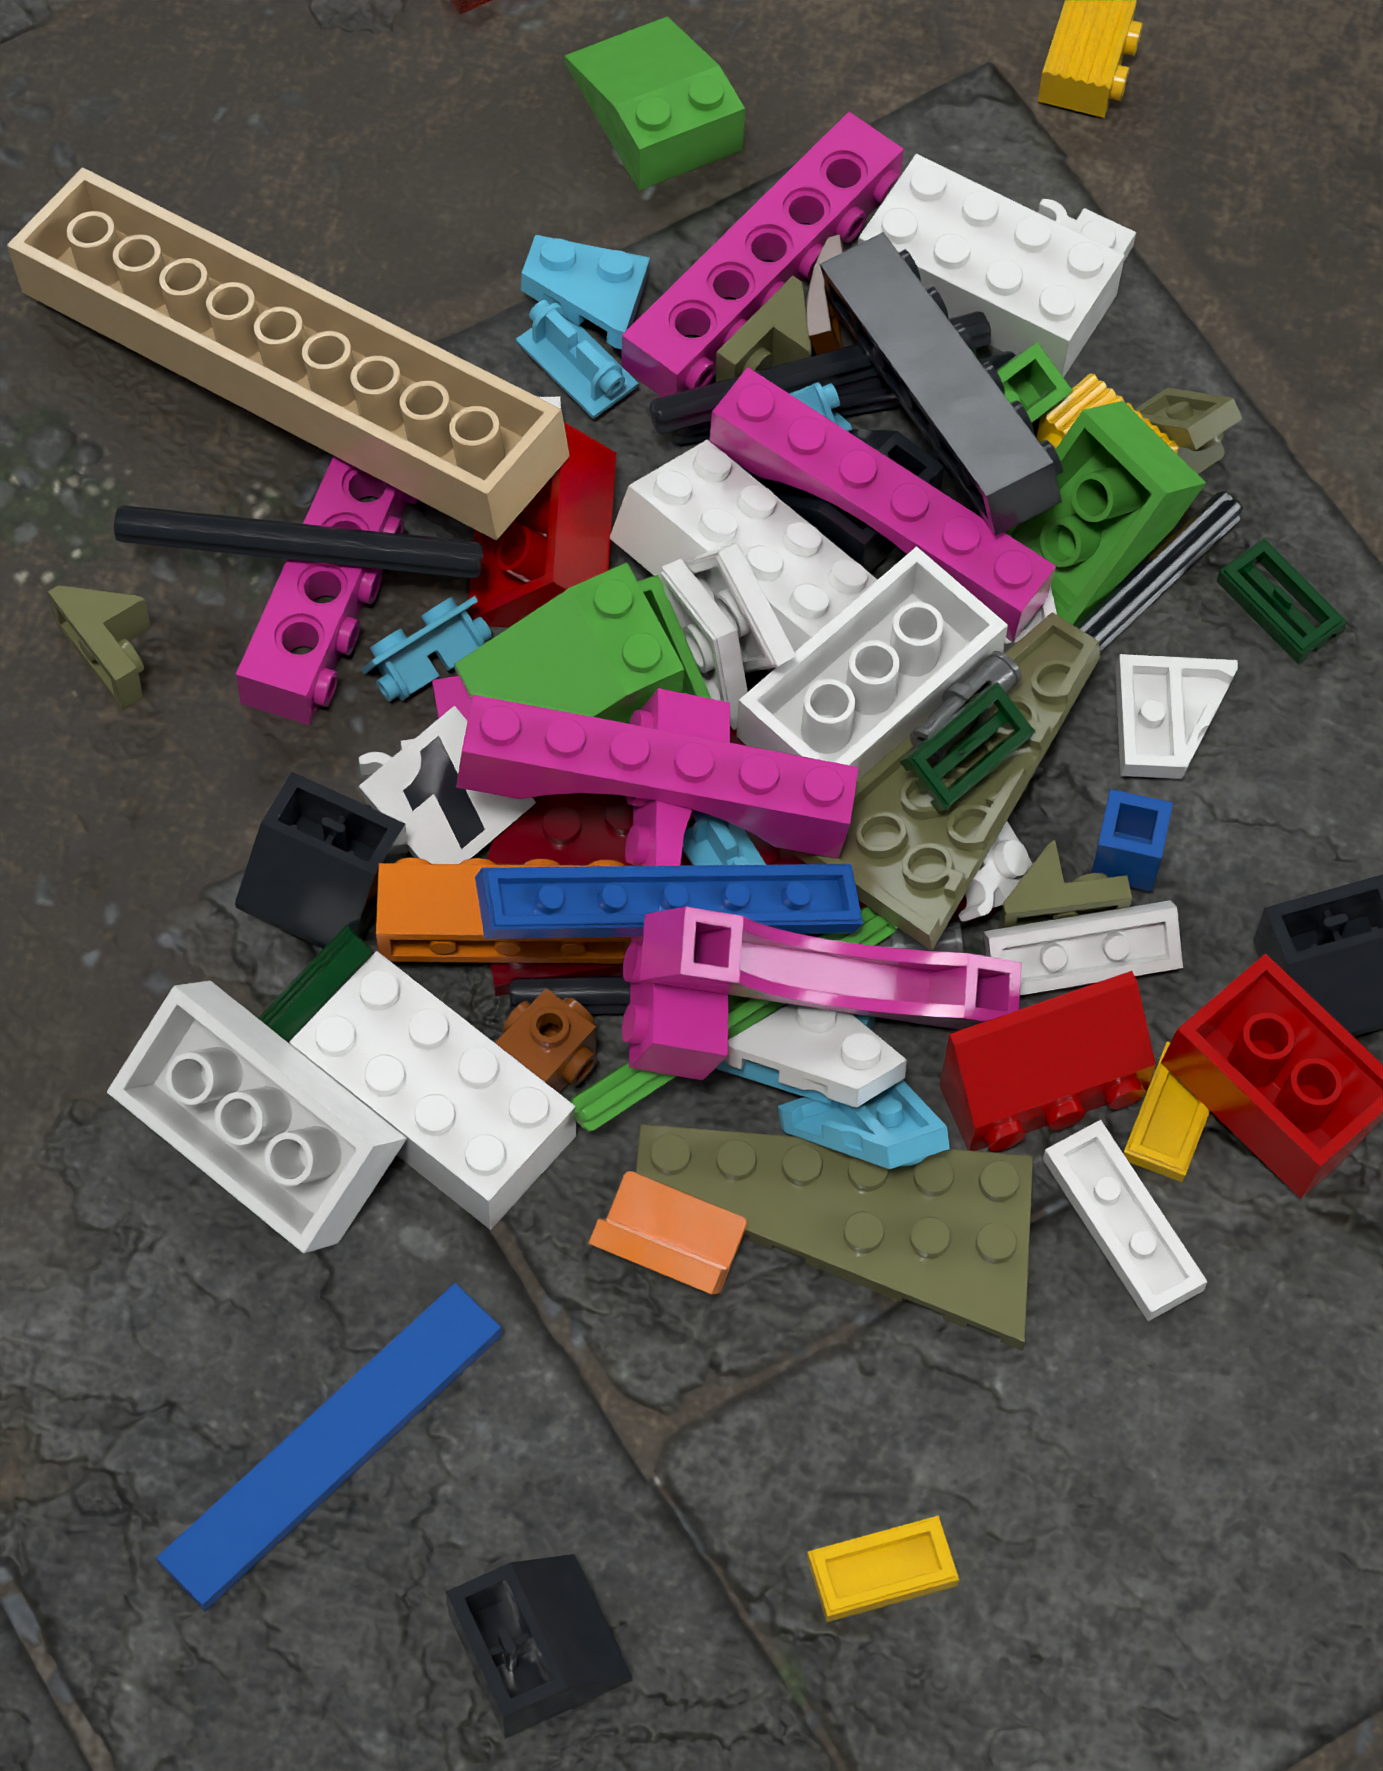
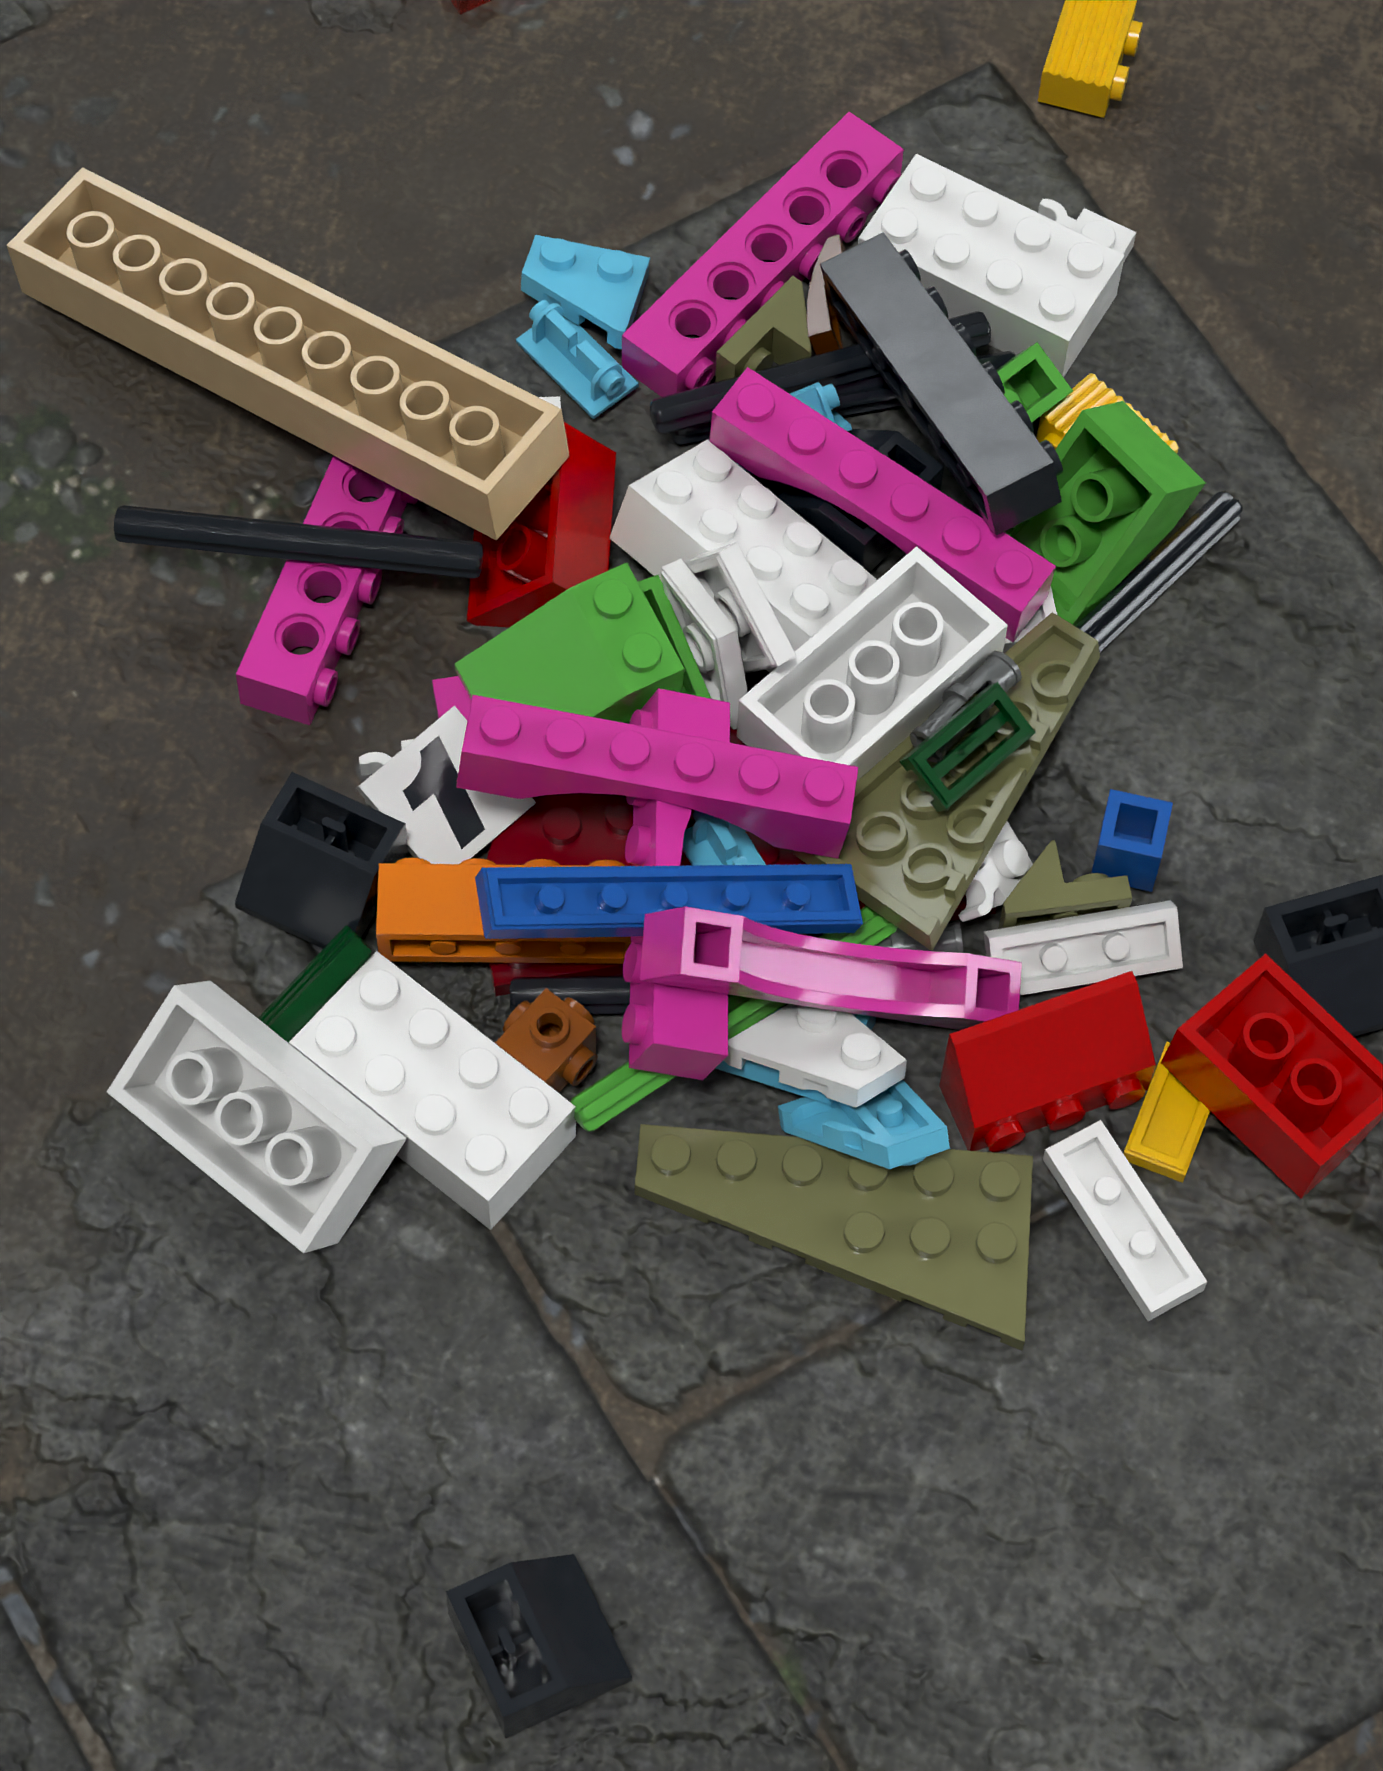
olive slope [48,585,150,710] -> none
blue tile [156,1283,502,1612] -> none
medium azure hinge [361,596,492,702] -> none
bright green slope [564,16,745,191] -> none
orange panel [588,1171,748,1295] -> none
yellow tile [807,1516,959,1623] -> none
white wing [1115,654,1238,779] -> none
olive slope [1134,387,1242,474] -> none
dark green tile [1216,538,1347,665] -> none

